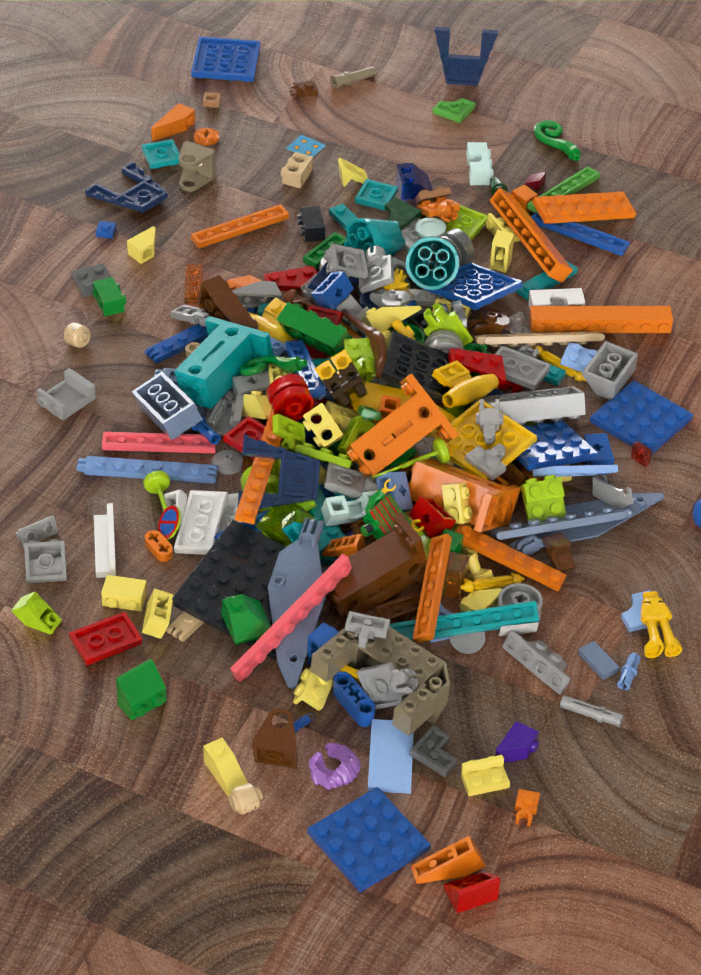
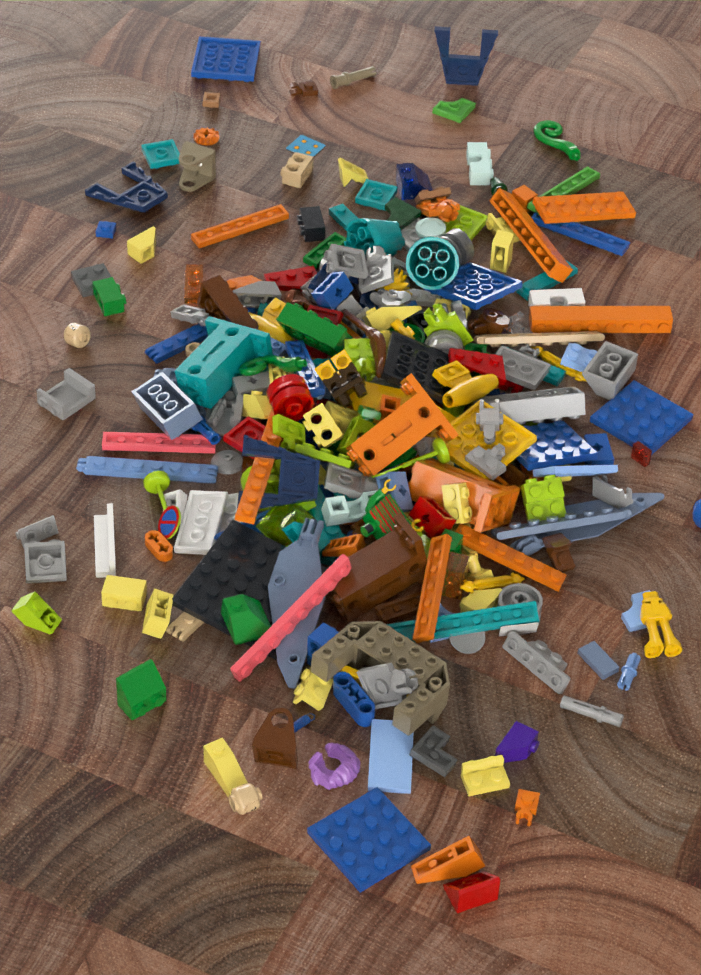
red plate [69,612,143,666] -> none
orange slope [151,103,196,141] -> none
light grey hinge [345,611,390,648] -> none
dark red slope [524,172,546,190] -> none

